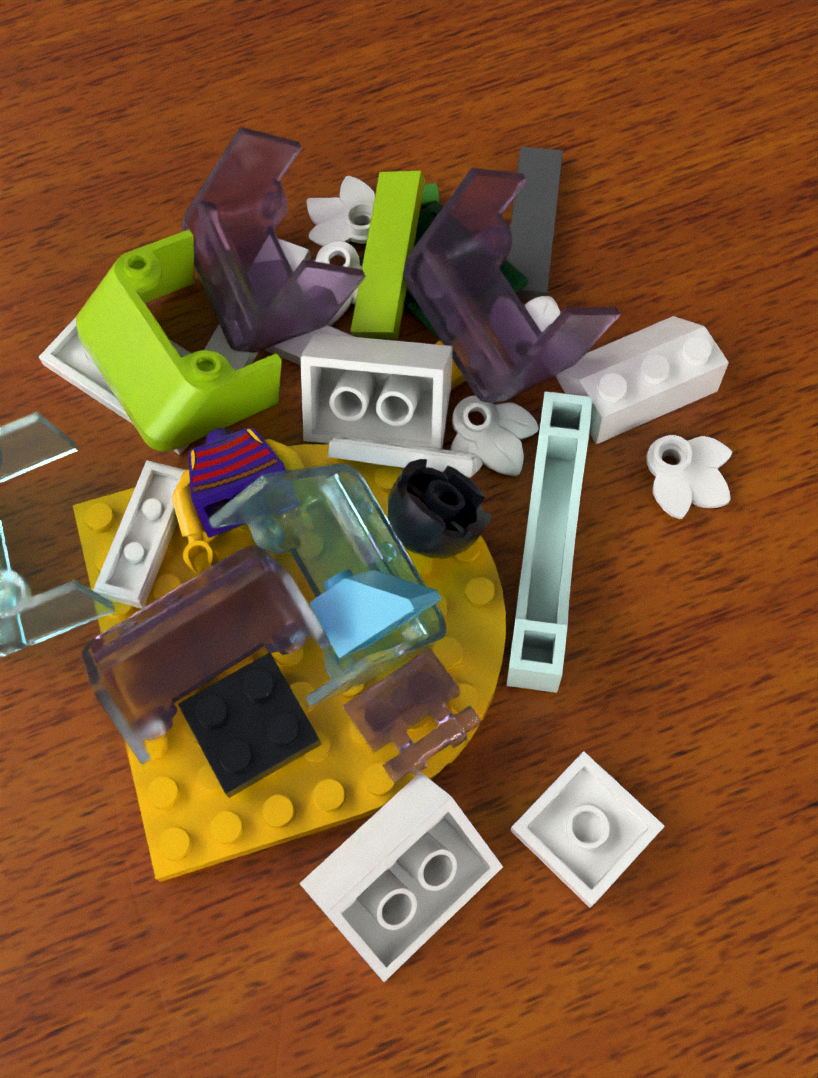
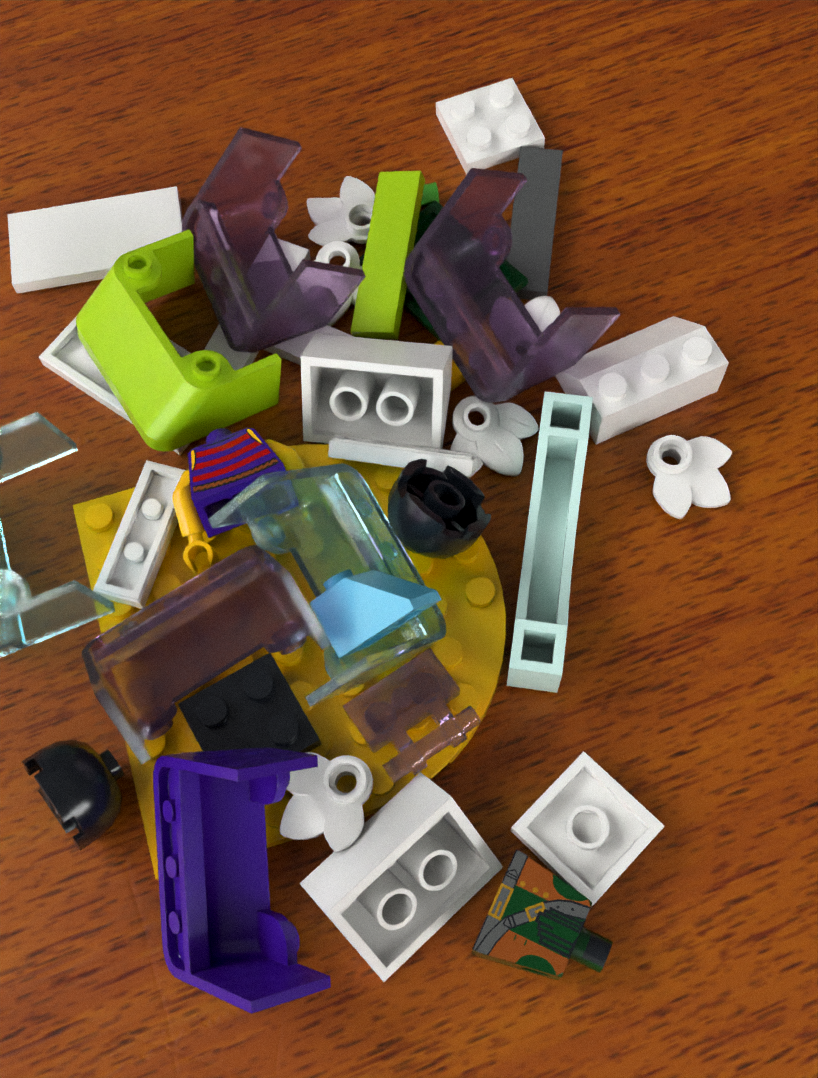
none -> white tile [7,186,185,294]
none -> black cylinder [22,740,124,851]
none -> dark purple windscreen [153,748,331,1014]
none -> white plate [280,752,373,853]
none -> white plate [436,78,545,175]
none -> torso [471,850,613,980]

